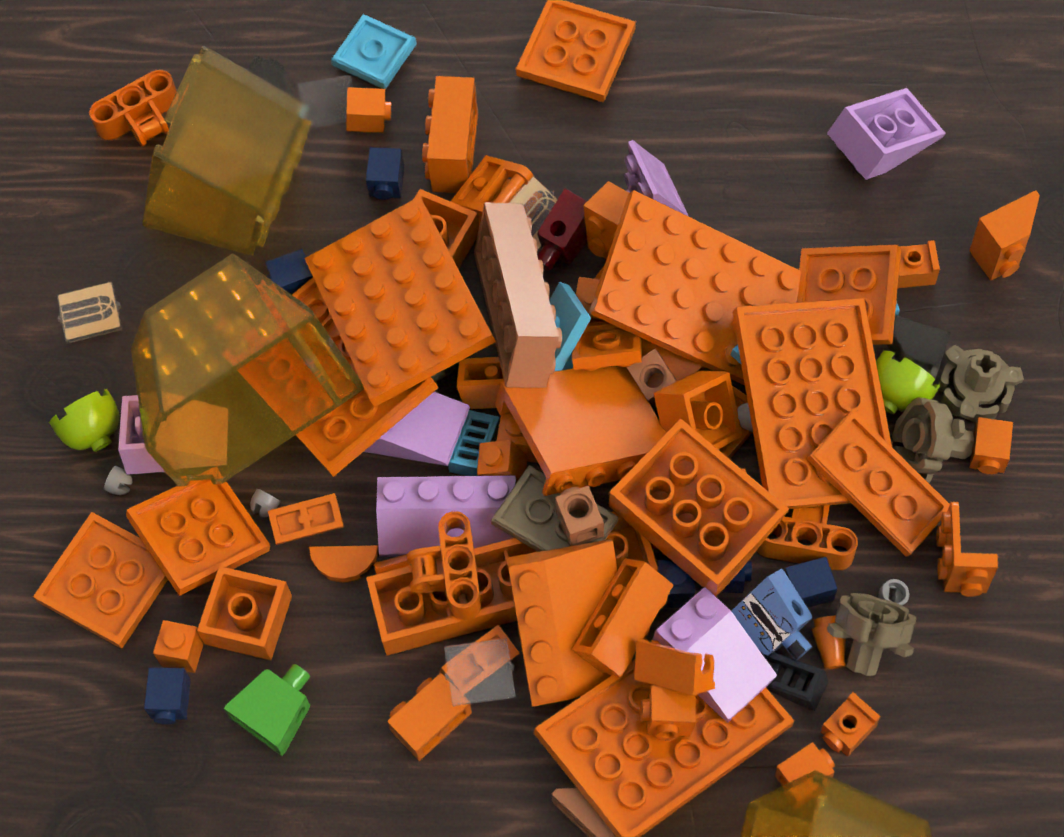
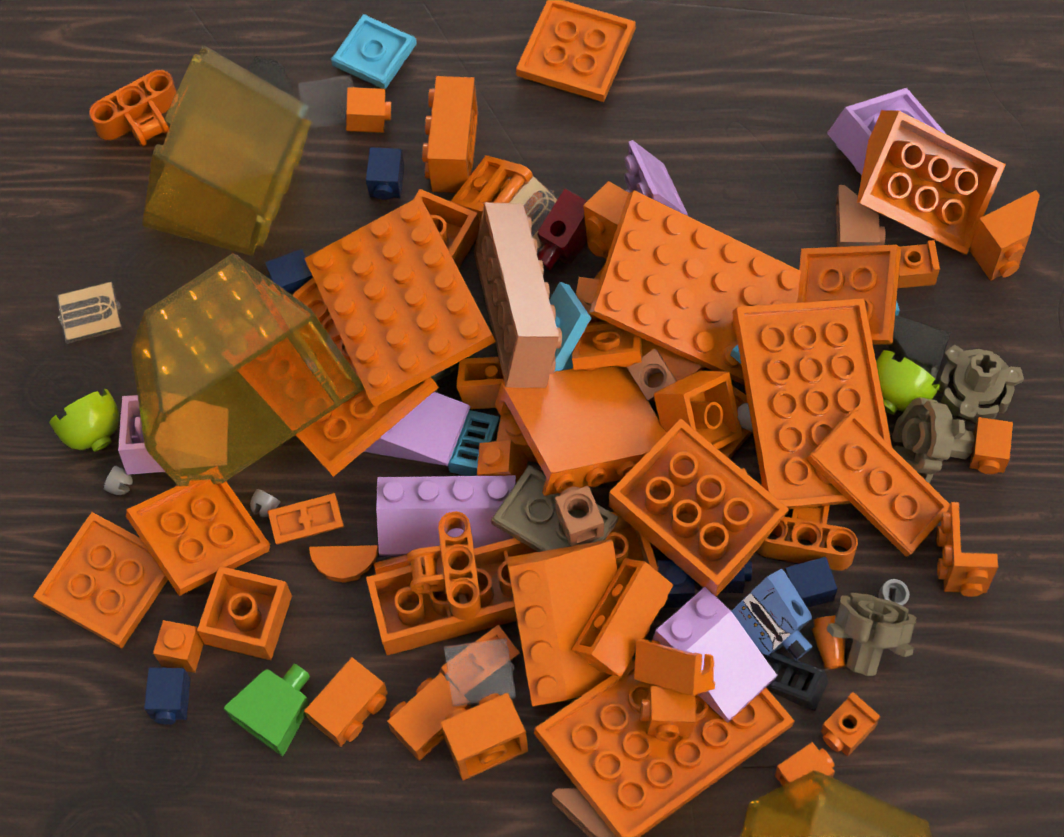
none -> orange brick [305,657,388,747]
none -> orange brick [440,692,528,781]
none -> nougat slope [836,185,885,247]
none -> orange slope [857,110,1006,255]

